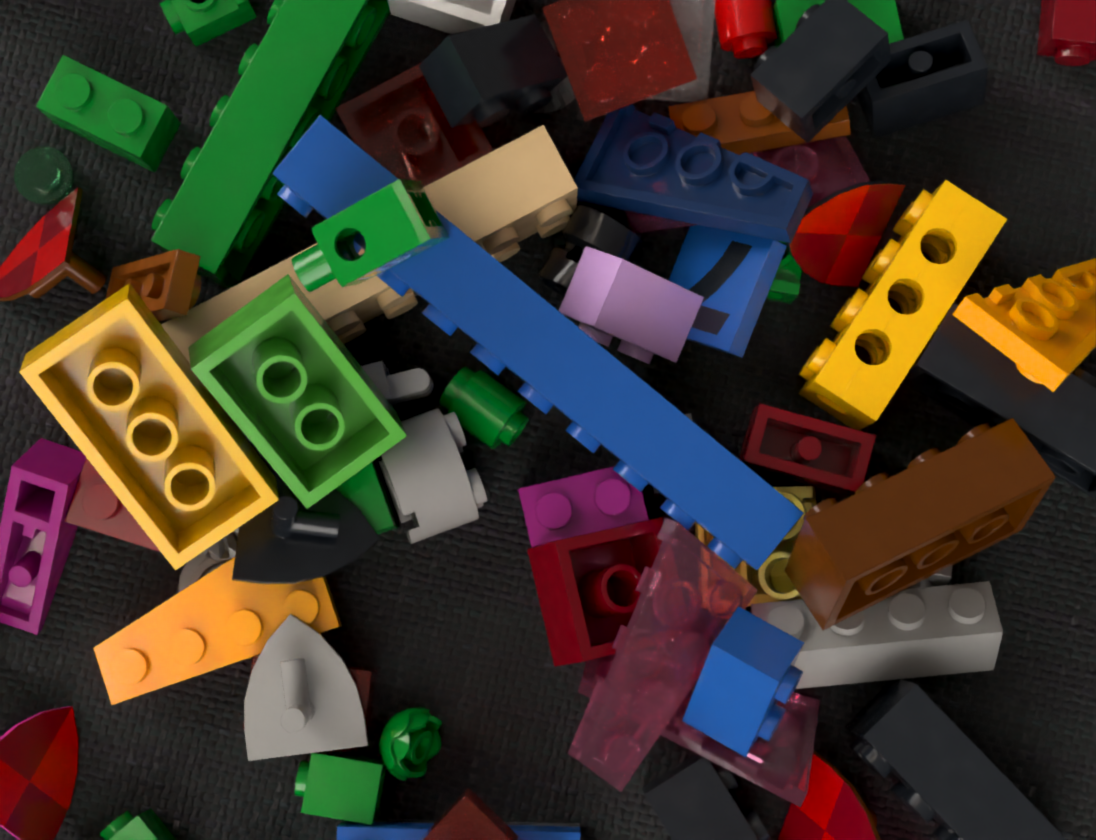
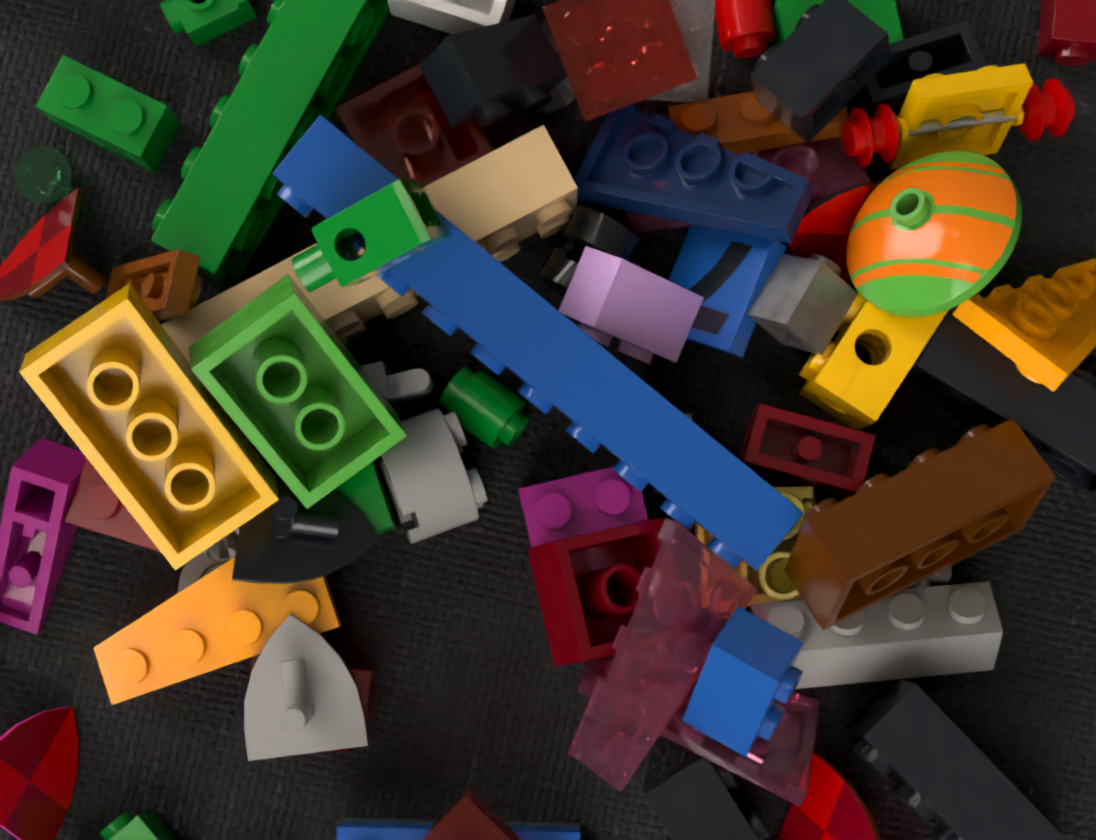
green brick [294,750,387,825] -> none
green plate [379,707,442,781] -> none
none -> flat silver brick [747,253,858,355]
none -> plate [841,63,1075,170]
none -> dish [846,151,1022,317]

